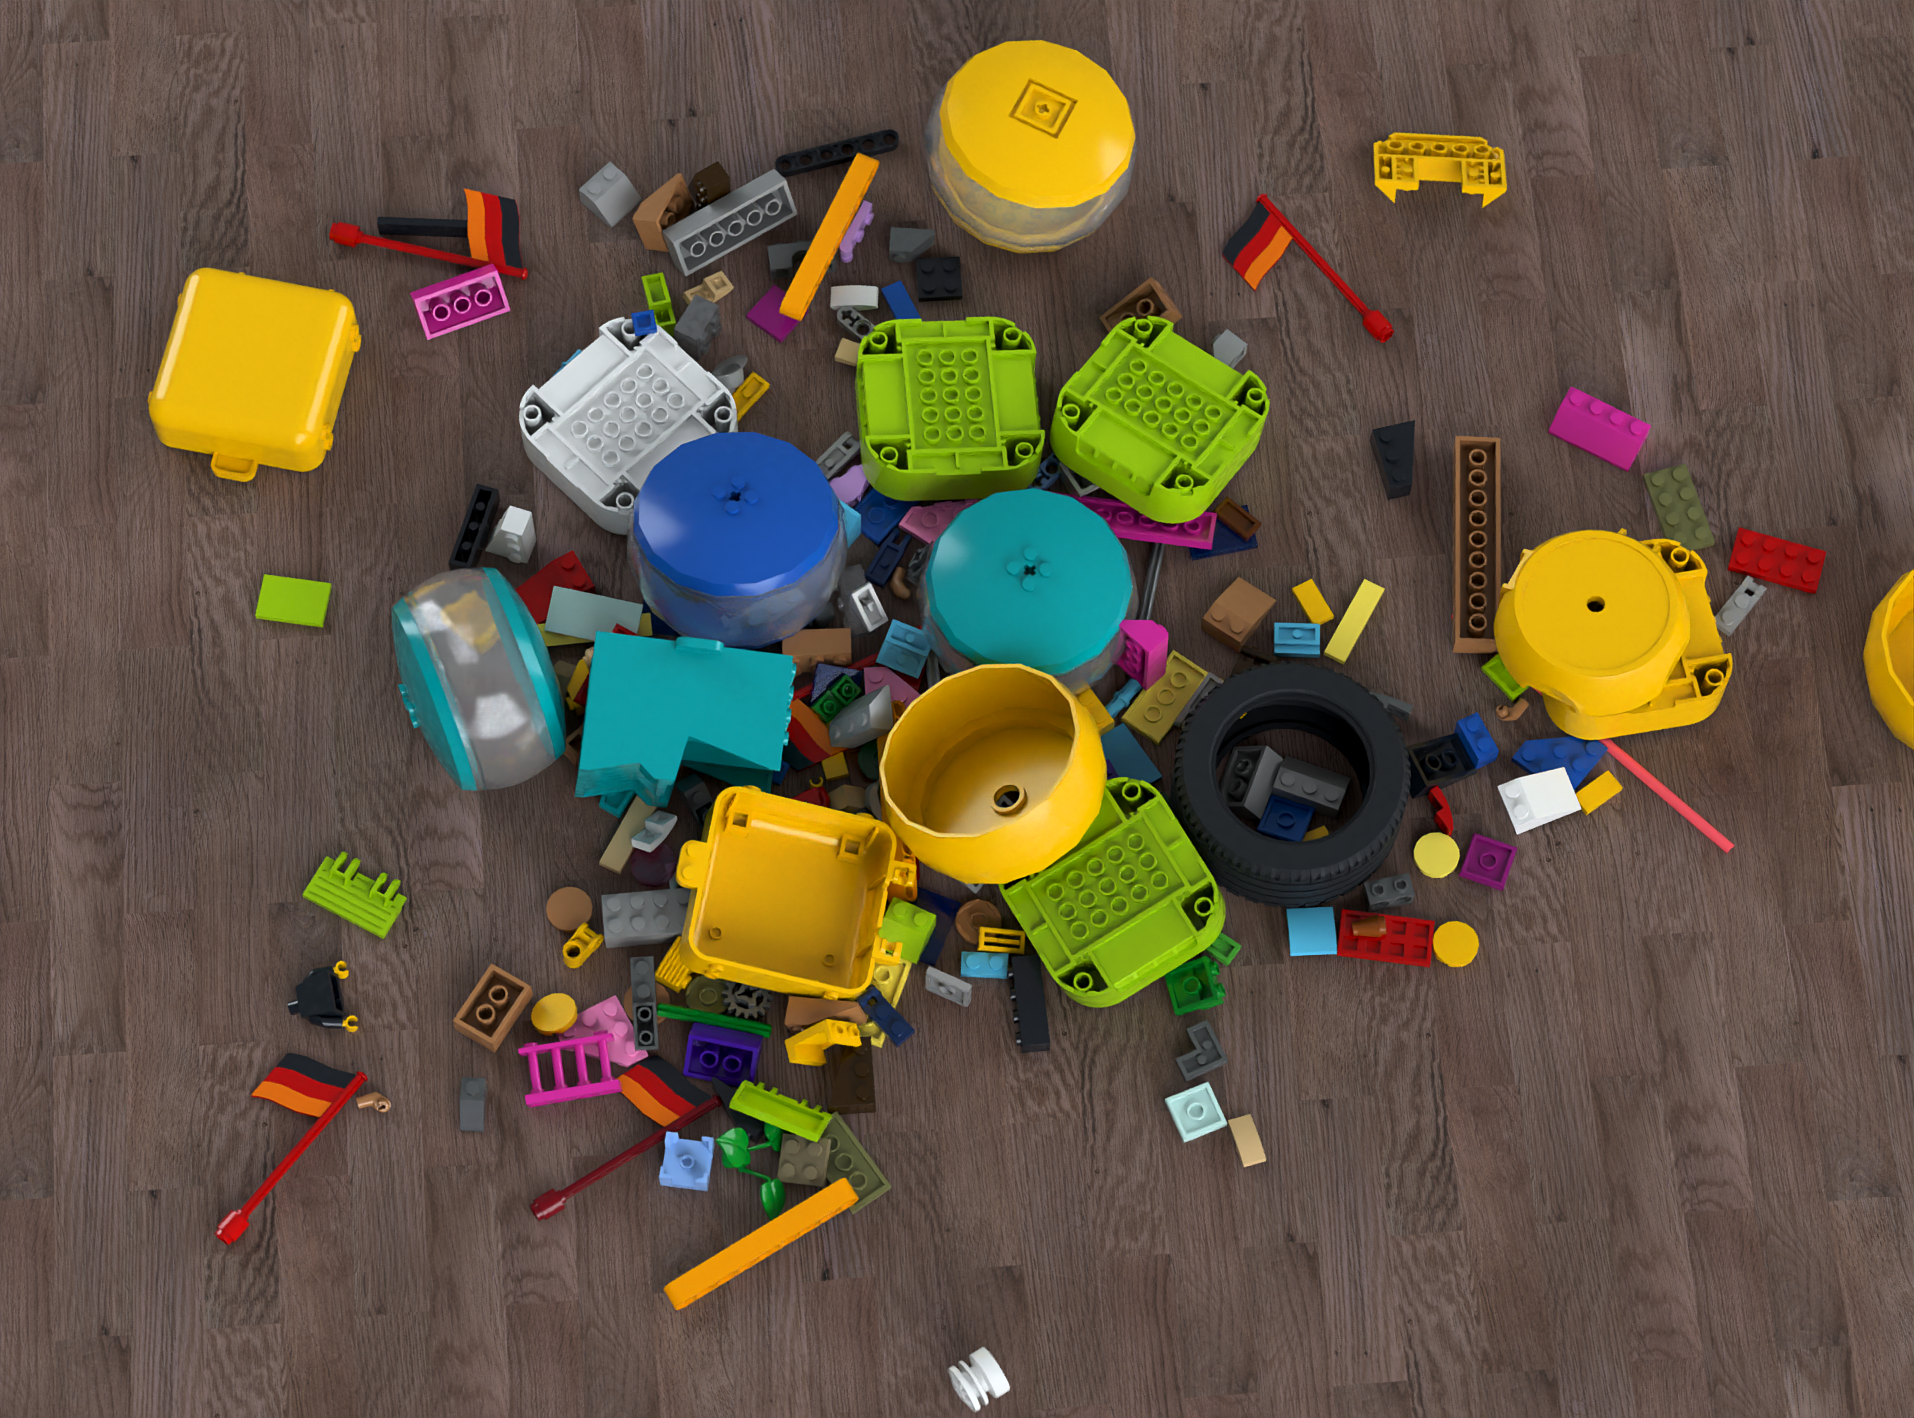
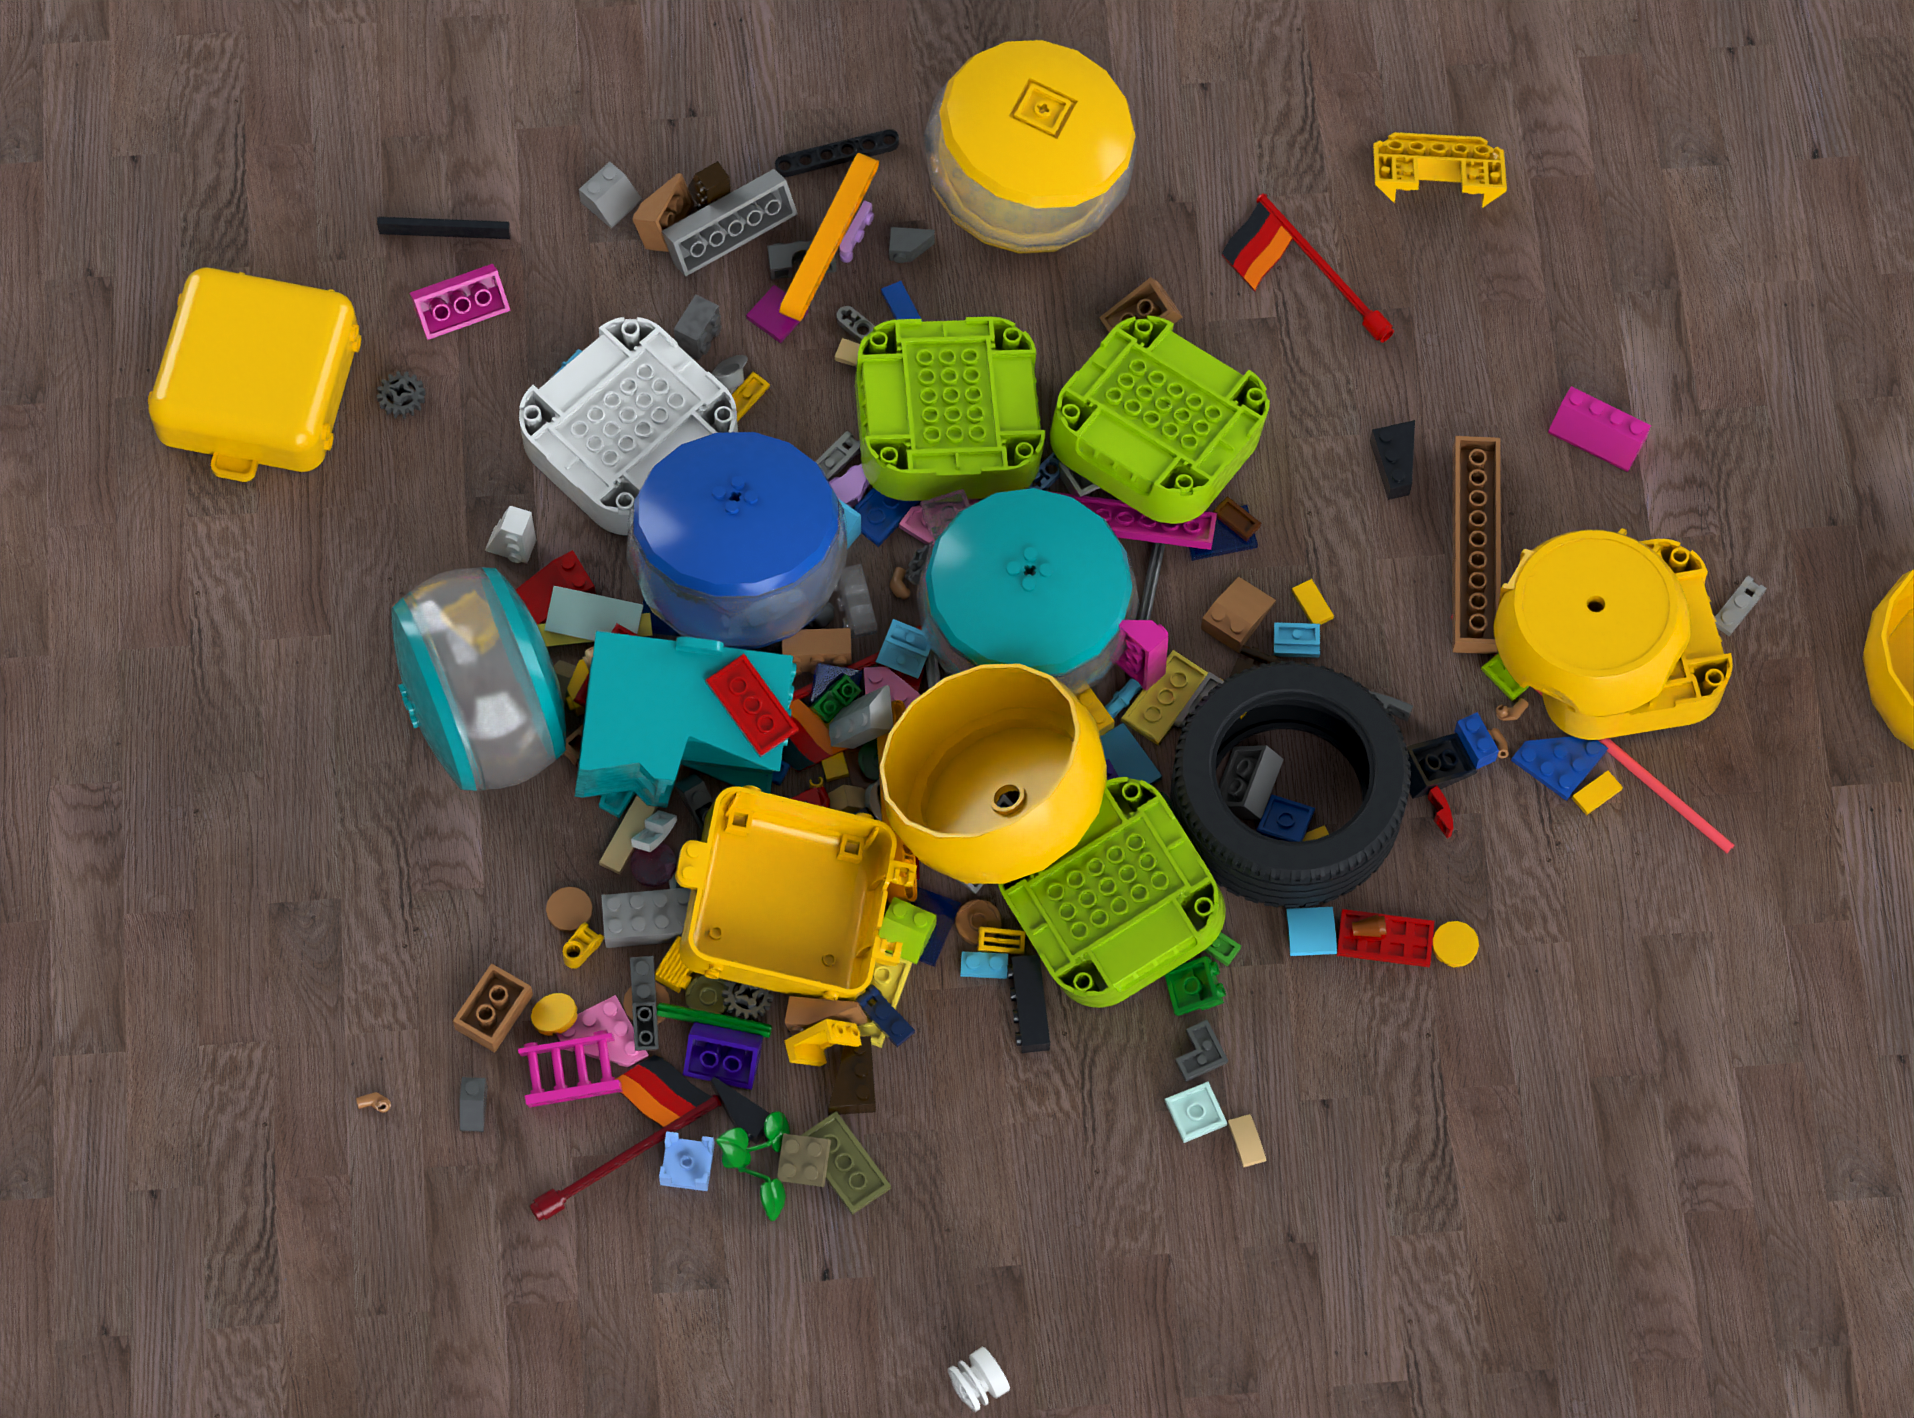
flag [214,1053,368,1246] -> none
lime tile [255,574,332,628] -> none
black torso [288,961,358,1032] -> none
lime hinge [302,852,407,939] -> none
flag [329,188,528,280] -> none
black brick [448,484,500,579] -> none
blue tile [631,310,657,337] -> none
lime slope [641,272,676,337] -> none
light orange beam [663,1178,859,1310] -> none
tan slope [683,271,734,305] -> none
lime hinge [729,1080,832,1142] -> none
white slope [830,285,879,311] -> none
white slope [850,582,889,632] -> none
dark blue hinge [864,528,912,589] -> none
black plate [916,257,962,302] -> none
light grey tile [925,966,972,1007] -> none
light grey slope [1212,329,1248,369] -> none
light grey slope [1271,755,1351,820] -> none
light yellow tile [1324,579,1385,665] -> none
dark grey brick [1361,873,1415,913] -> none
light yellow tile [1413,832,1460,878] -> none
magenta tile [1459,833,1517,891] -> none
white slope [1498,767,1581,835] -> none
olive plate [1642,463,1715,552] -> none
red plate [1727,527,1827,594] -> none
none -> dark grey gear [377,371,426,419]
none -> red tile [705,654,799,757]
none -> clear slope [921,489,970,541]
none -> medium nougat arm [1488,728,1509,758]

